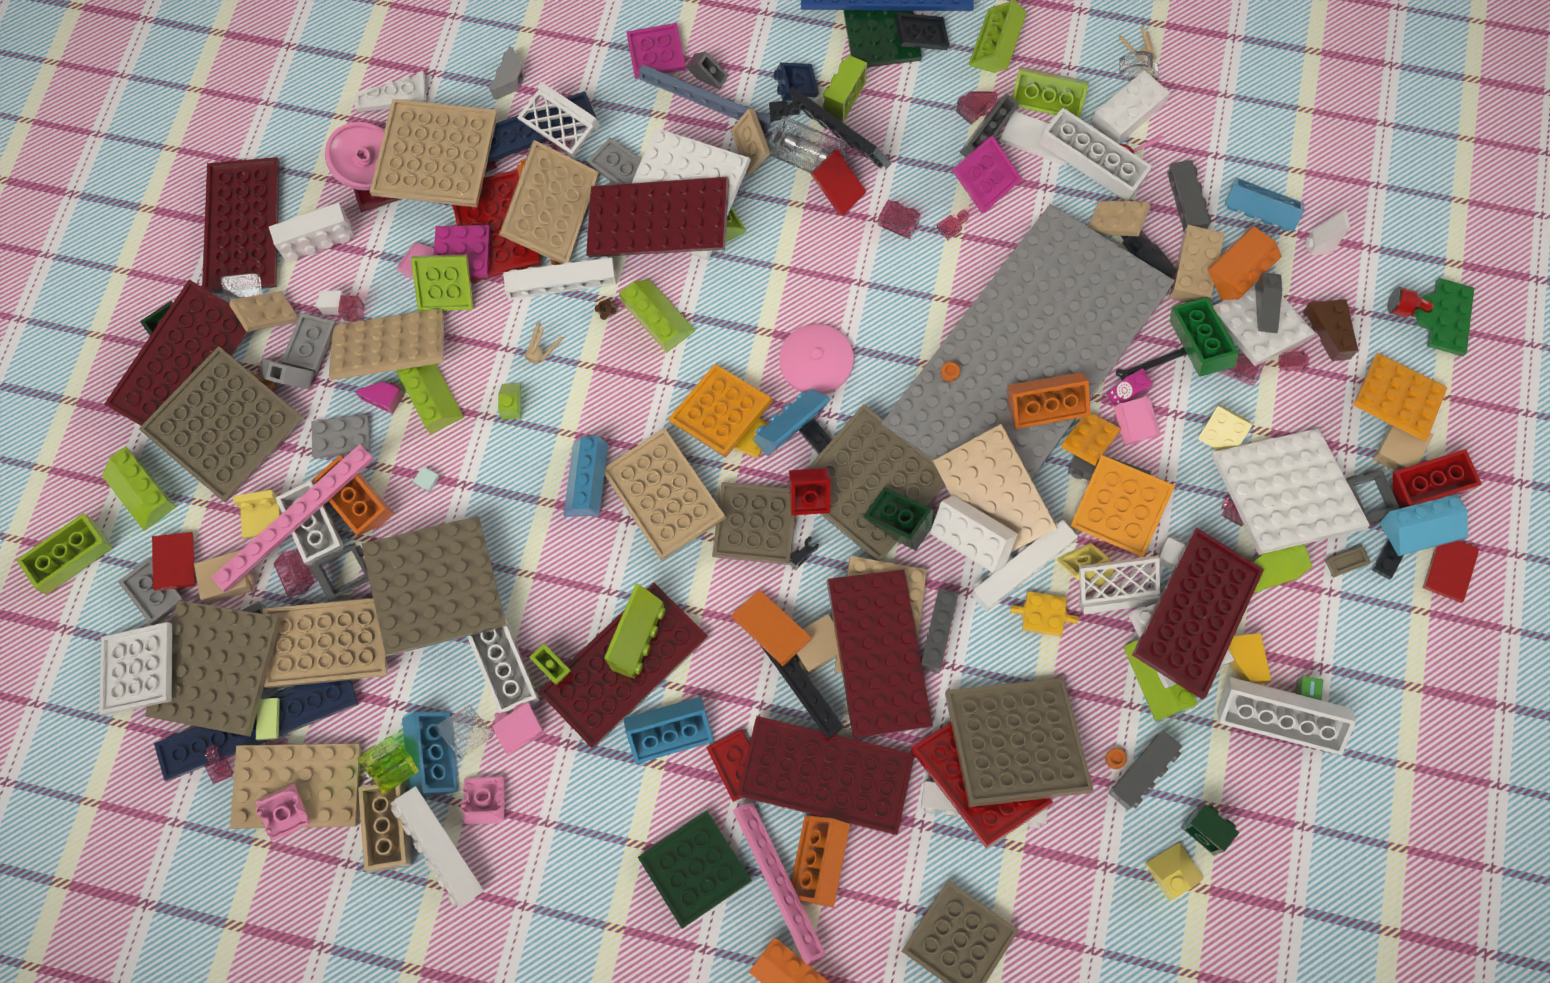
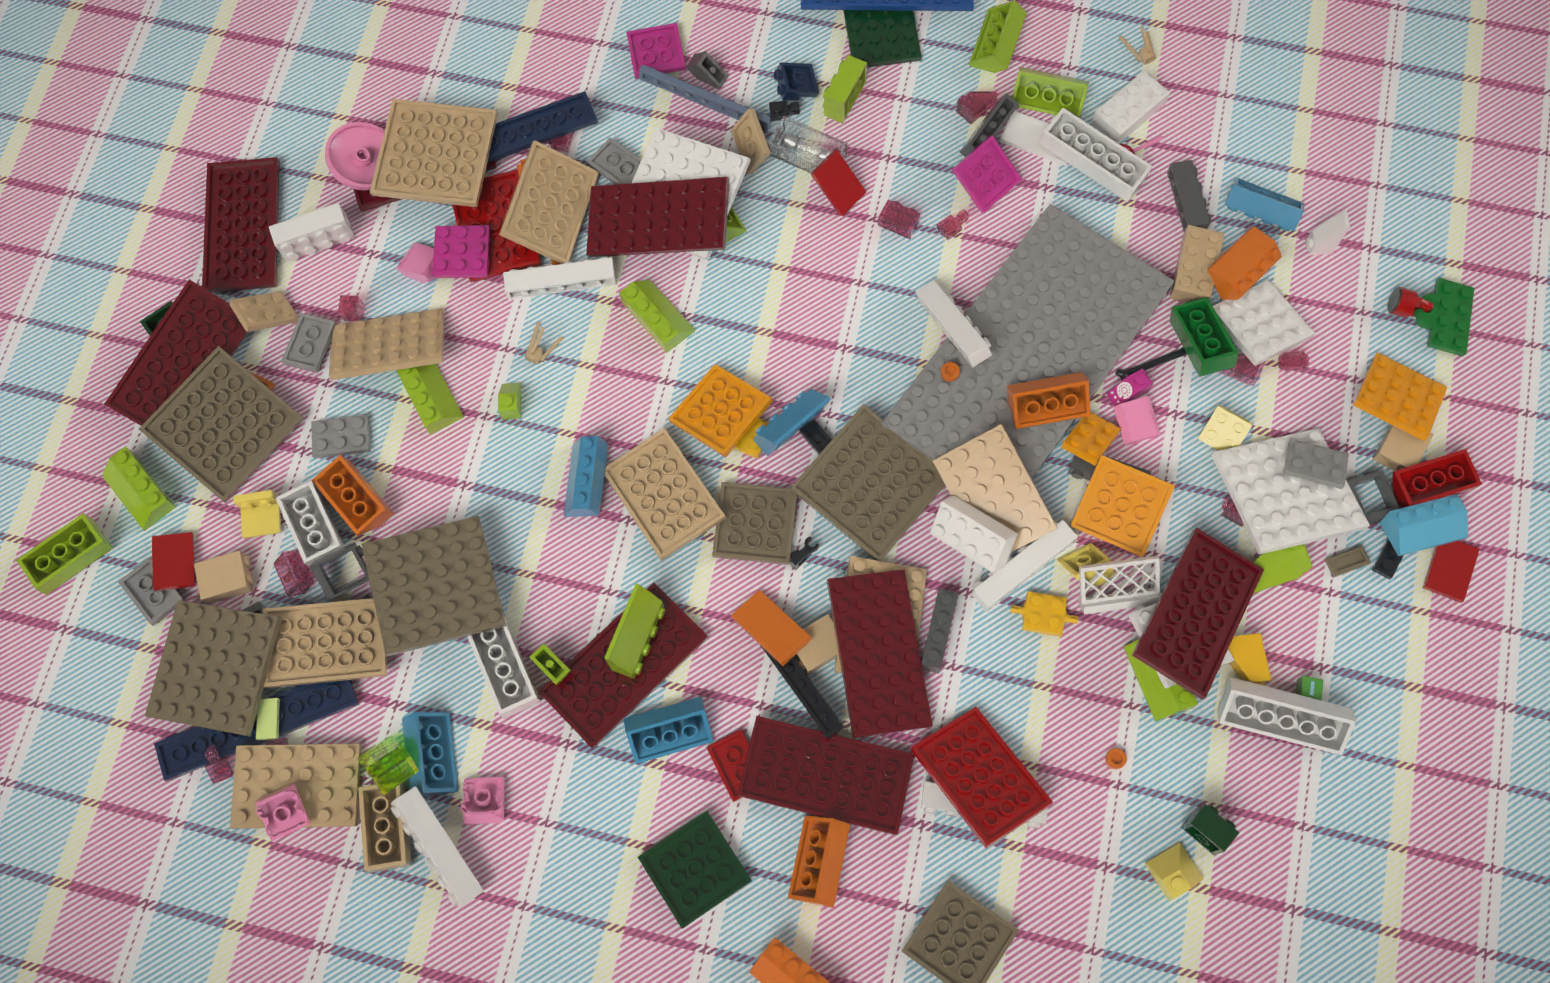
white plate [99,622,172,715] -> none
bright pink plate [211,444,374,592] -> none
clear tile [221,273,262,303] -> none
light grey slope [258,358,314,389] -> none
white brick [316,290,346,315] -> none
white wing [355,71,426,112] -> none
dark pink slope [356,381,404,414] -> none
lime plate [411,254,474,311] -> none
light aqua tile [413,466,440,492] -> none
clear tile [436,704,494,759] -> none
light grey slope [489,46,525,100] -> none
bright pink slope [492,702,544,756] -> none
white fence [517,82,600,156] -> none
reddish brown plate [594,299,616,320] -> none
bright pink plate [733,802,826,964] -> none
bright pink dish [779,324,854,394] -> none
black plate [788,87,892,169] -> none
red slope [789,468,830,516] -> none
dark green slope [863,487,936,551] -> none
black plate [894,12,950,50] -> none
dark tan plate [945,678,1094,807] -> none
tan plate [1088,201,1150,236] -> none
dark grey brick [1108,730,1183,810] -> none
clear brick [1119,51,1159,80] -> none
black slope [1121,230,1177,278] -> none
white brick [1158,537,1185,570] -> none
dark grey slope [1255,272,1282,333] -> none
reddish brown wedge [1302,299,1358,361] -> none
none -> white brick [915,280,992,368]
none -> light grey plate [1283,439,1349,489]

